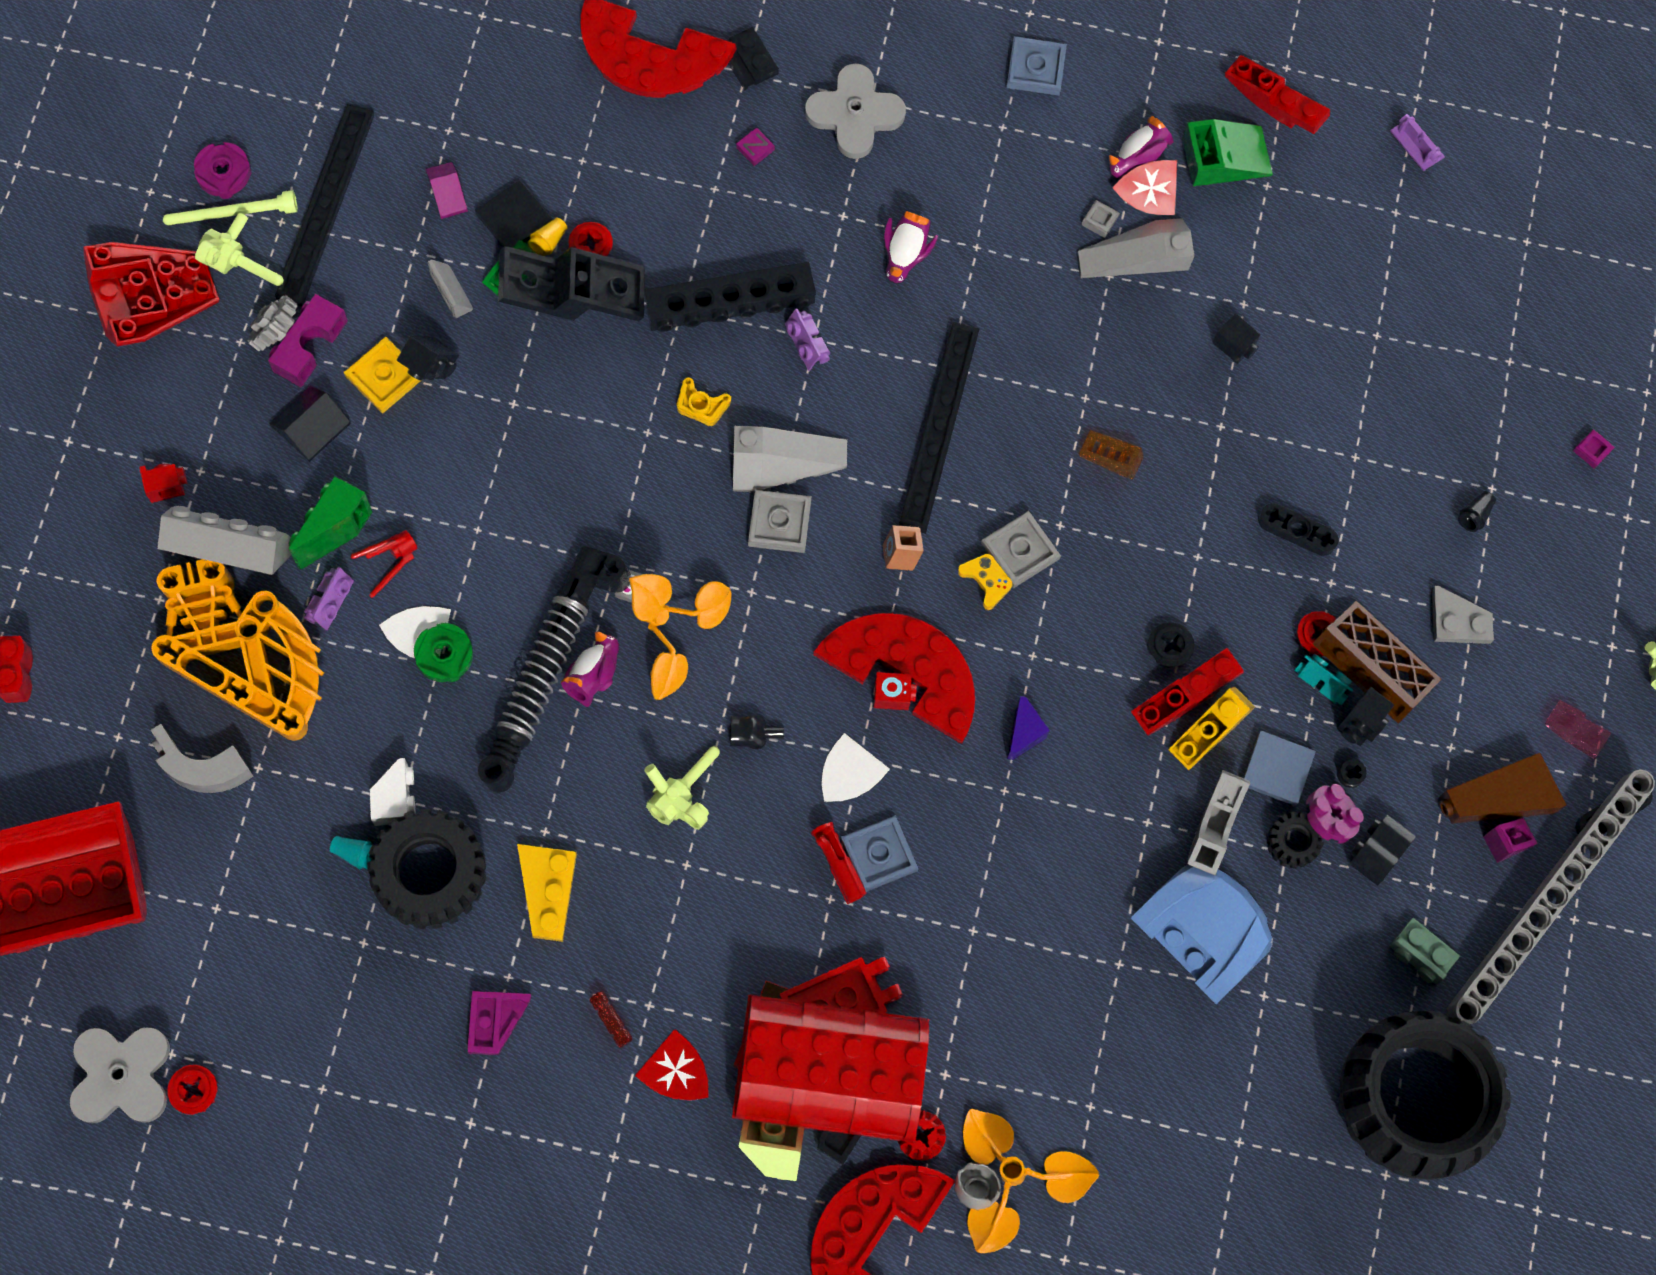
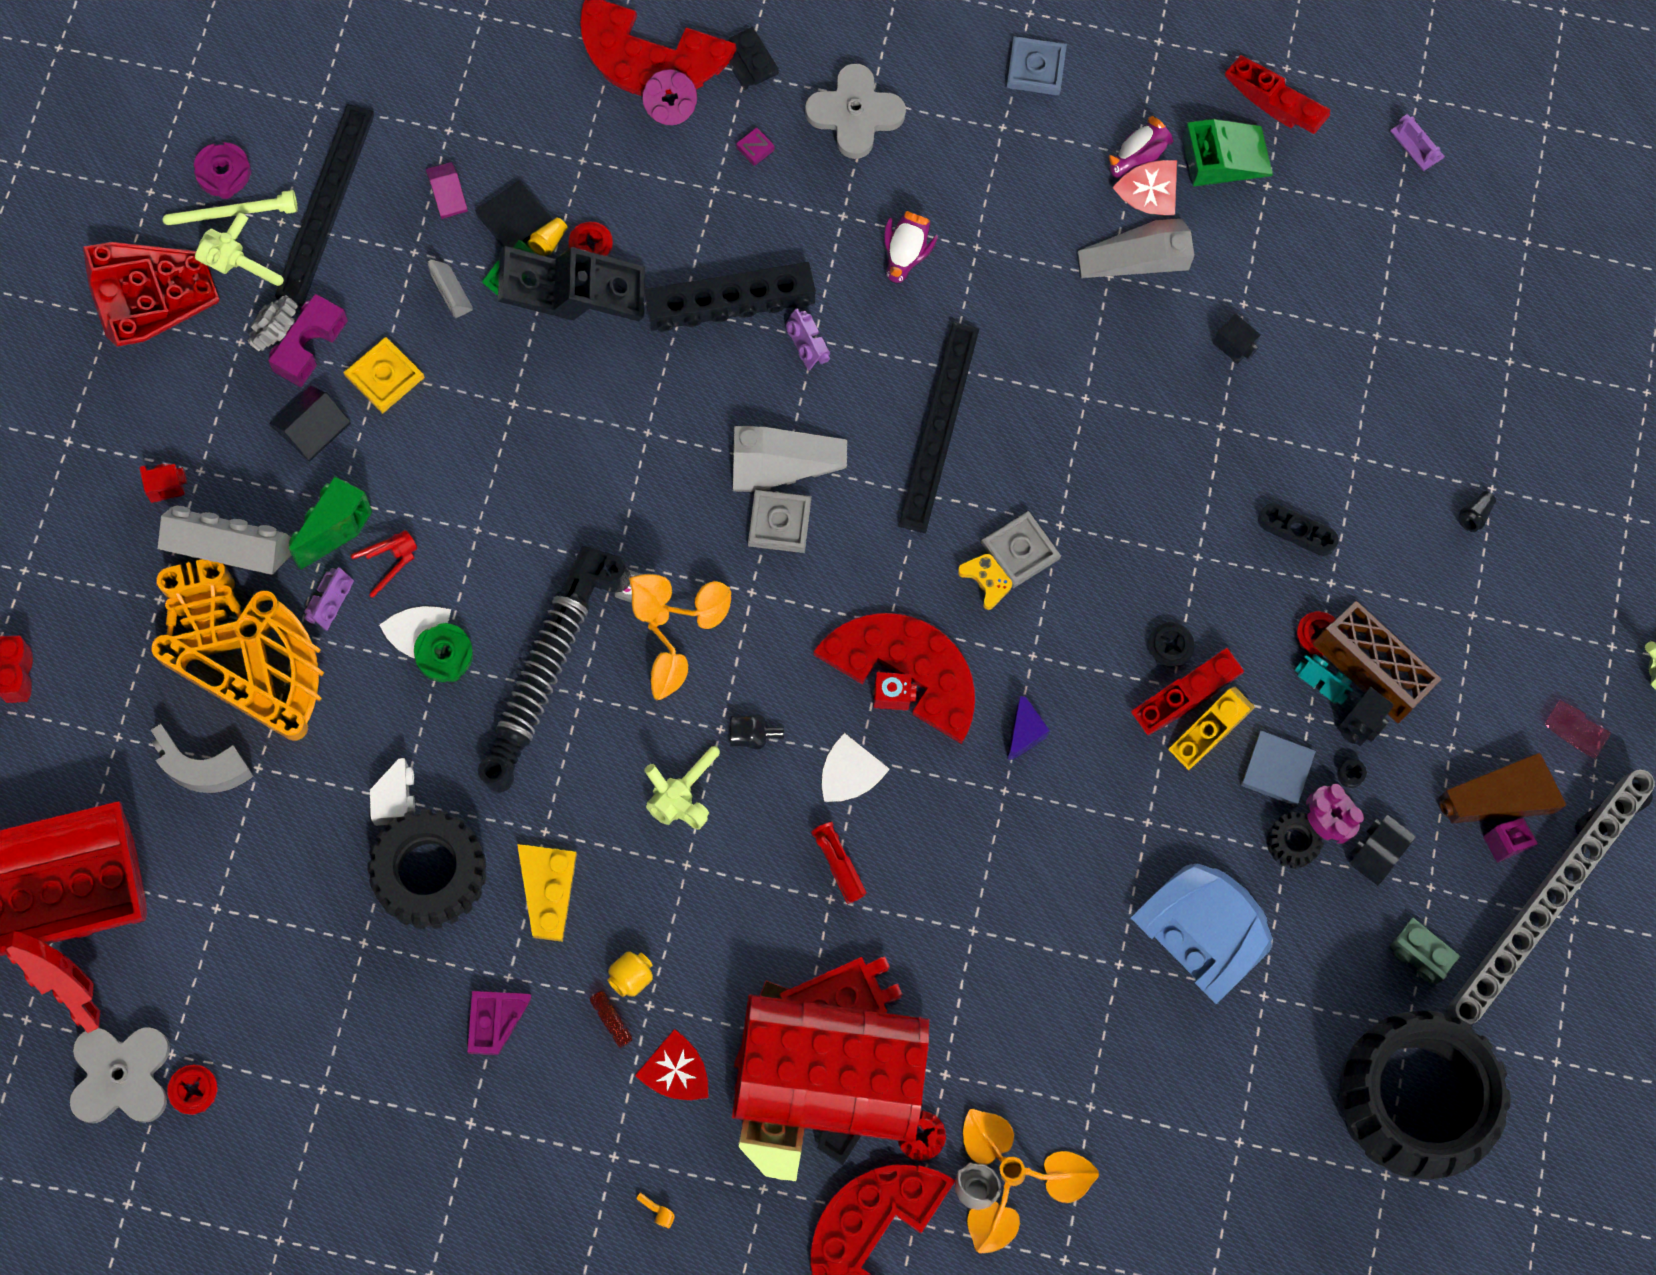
teal cone [330,836,372,870] -> none
black brick [397,336,459,381] -> none
magenta animal [561,631,619,707] -> none
yellow piece [677,377,731,426] -> none
sand blue tile [841,815,918,892] -> none
nougat brick [883,525,924,571] -> none
clear orange slope [1079,430,1144,480] -> none
light grey tile [1082,200,1120,238] -> none
light grey arch [1187,770,1250,875] -> none
light grey wing [1432,586,1494,644] -> none
magenta tile [1573,429,1615,469] -> none
none -> red slope [5,931,100,1033]
none -> yellow head [607,952,653,997]
none -> light orange hand [636,1193,675,1229]
none -> magenta plate [642,70,697,125]

